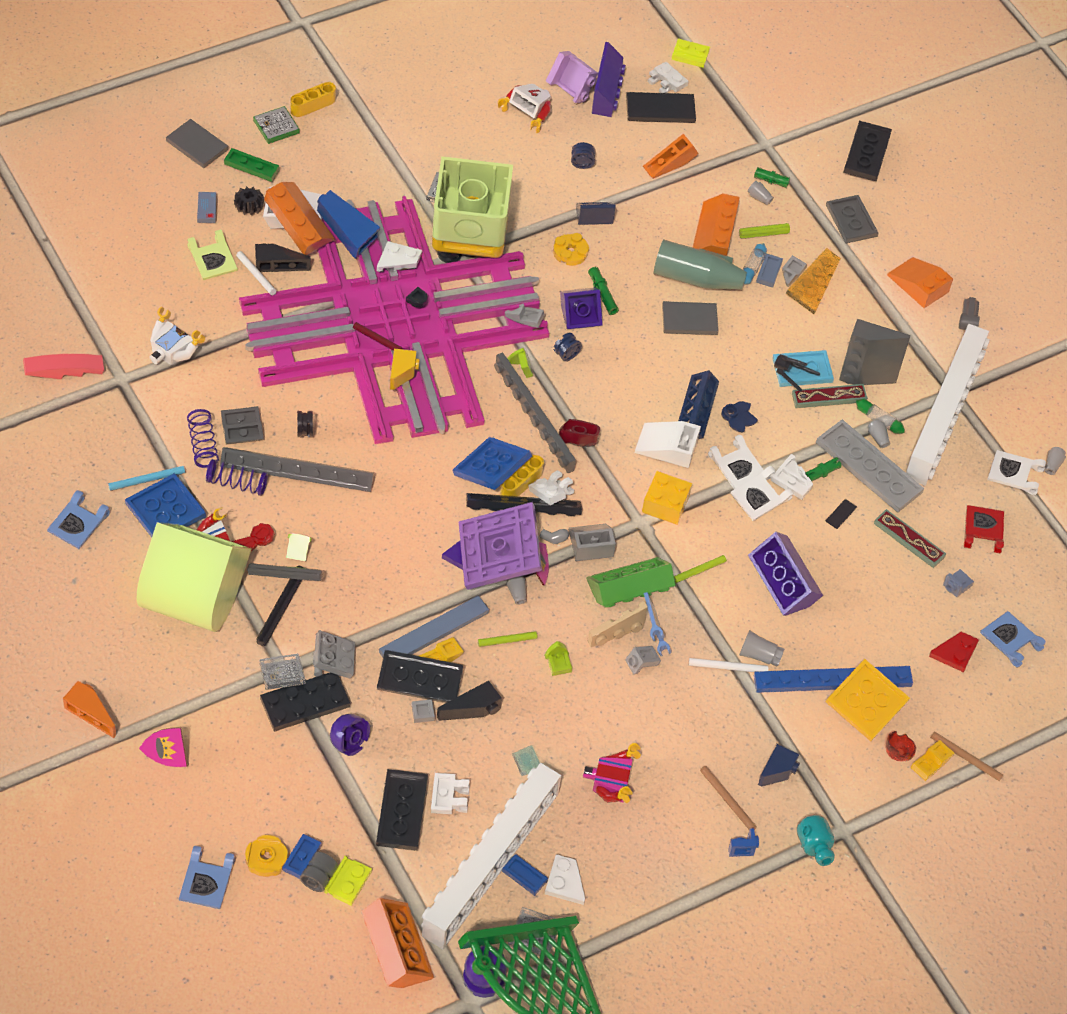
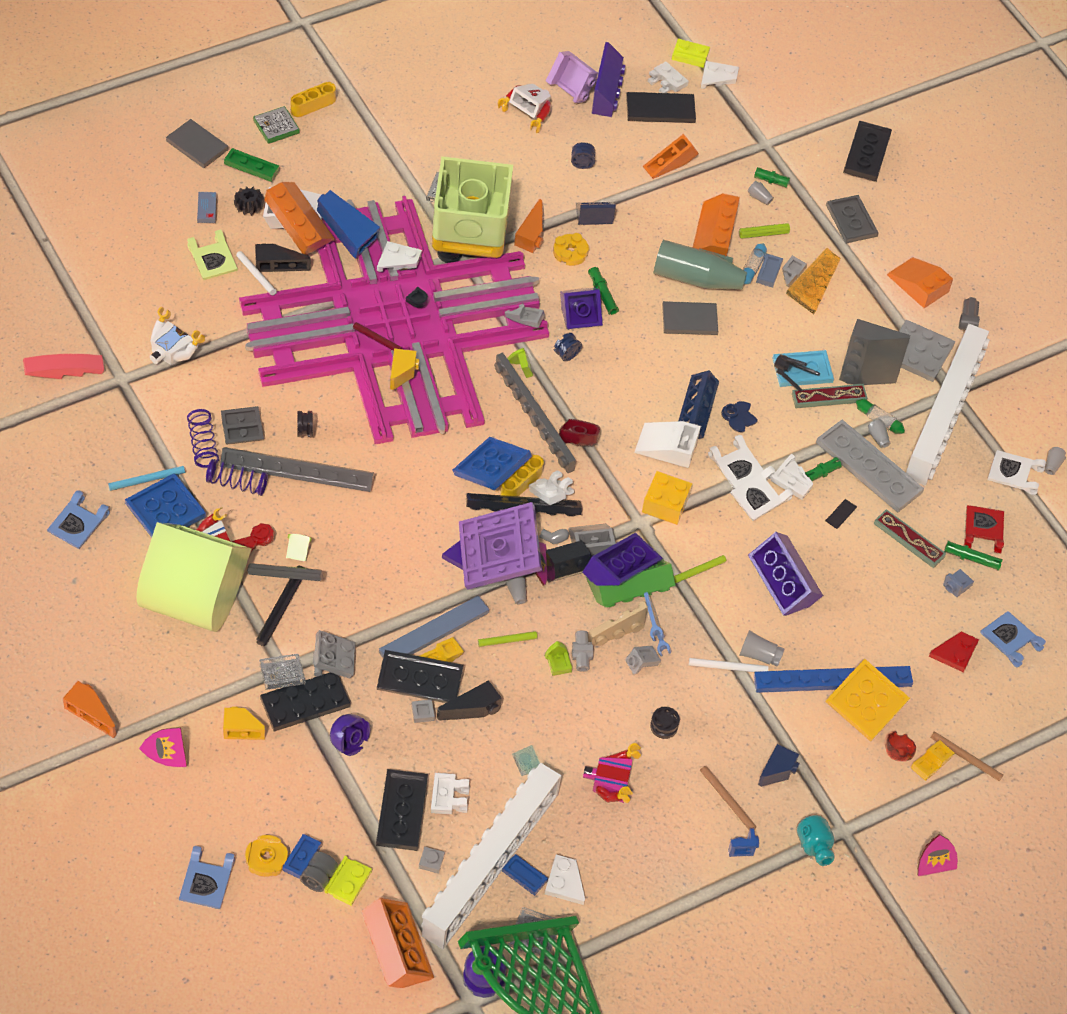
none -> yellow slope [223,706,265,740]
none -> light grey plate [419,847,445,874]
none -> orange slope [514,199,543,253]
none -> black slope [546,540,591,583]
none -> light grey axle [572,631,593,672]
none -> dark purple slope [582,533,663,586]
none -> black wheel [650,707,680,739]
none -> white wing [701,61,739,89]
none -> light grey plate [899,319,955,382]
none -> dark pink shield [917,834,958,876]
none -> green pin [944,540,1003,571]

